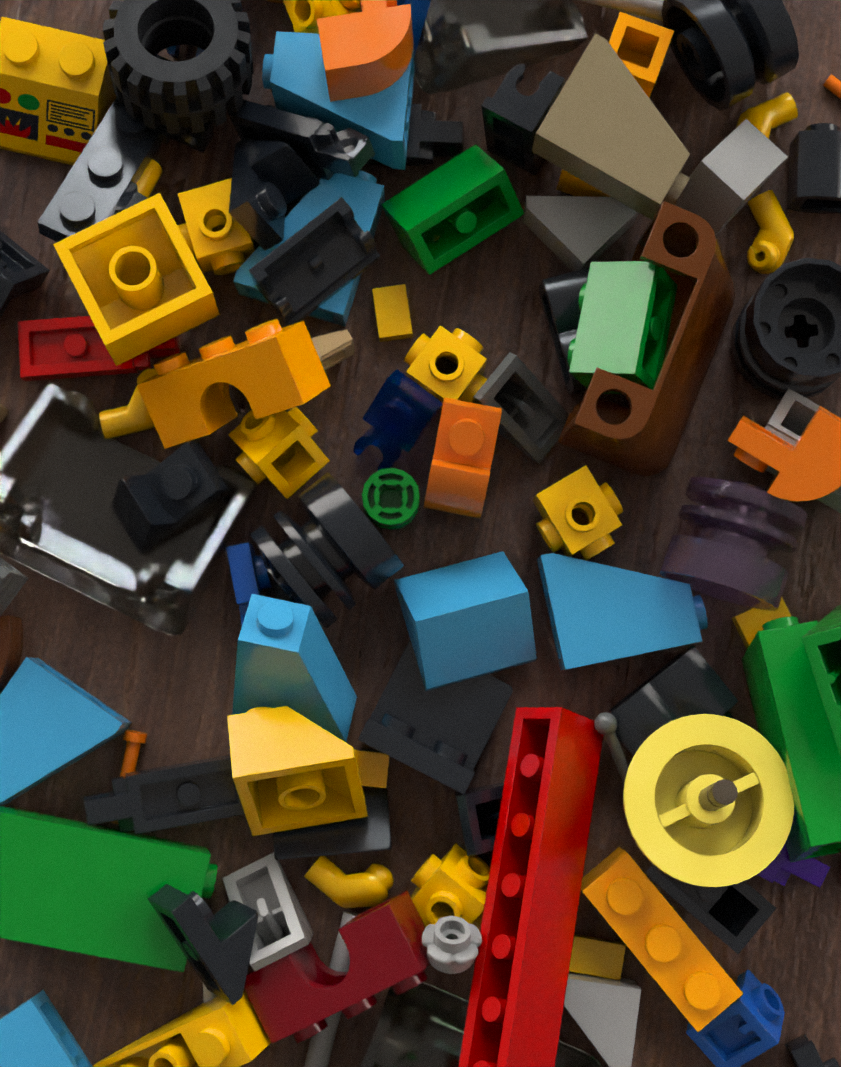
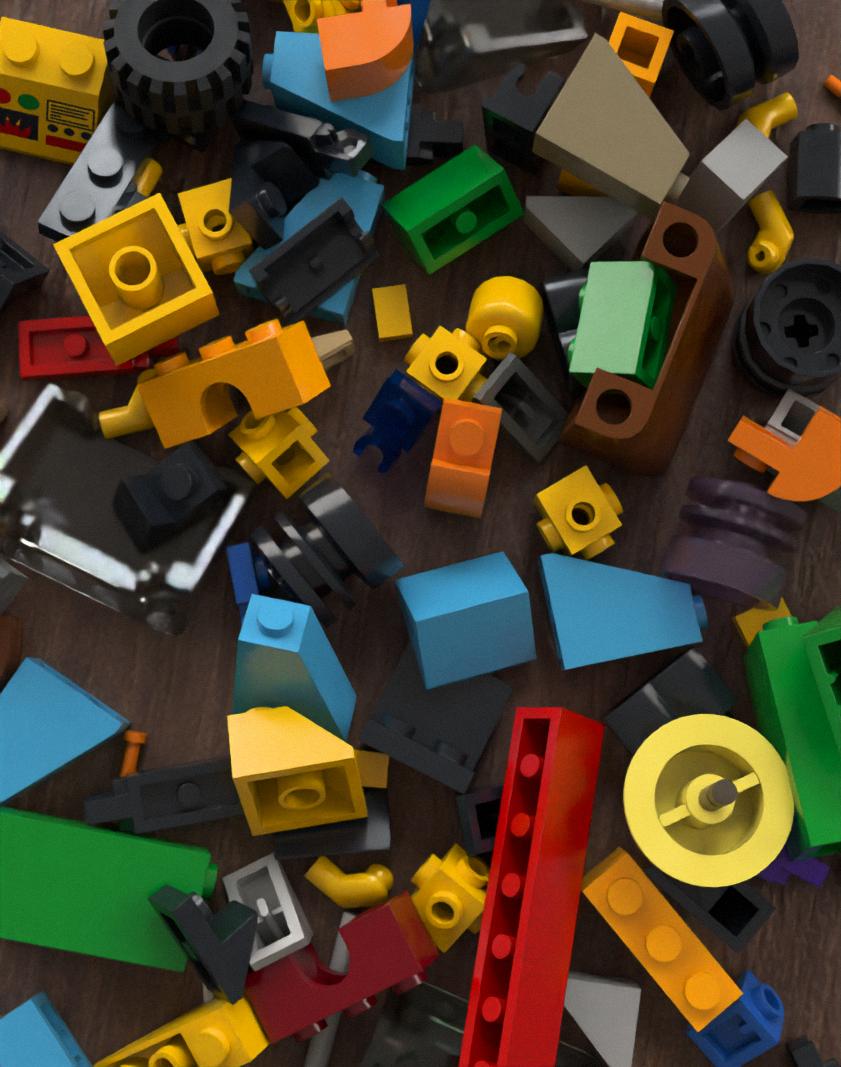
green wheel [362,468,420,531] -> none
light grey plate [422,916,482,974] -> none
yellow piece [569,934,626,980] -> none
dark grey hinge [594,712,629,785] -> none
none -> yellow head [465,276,544,361]

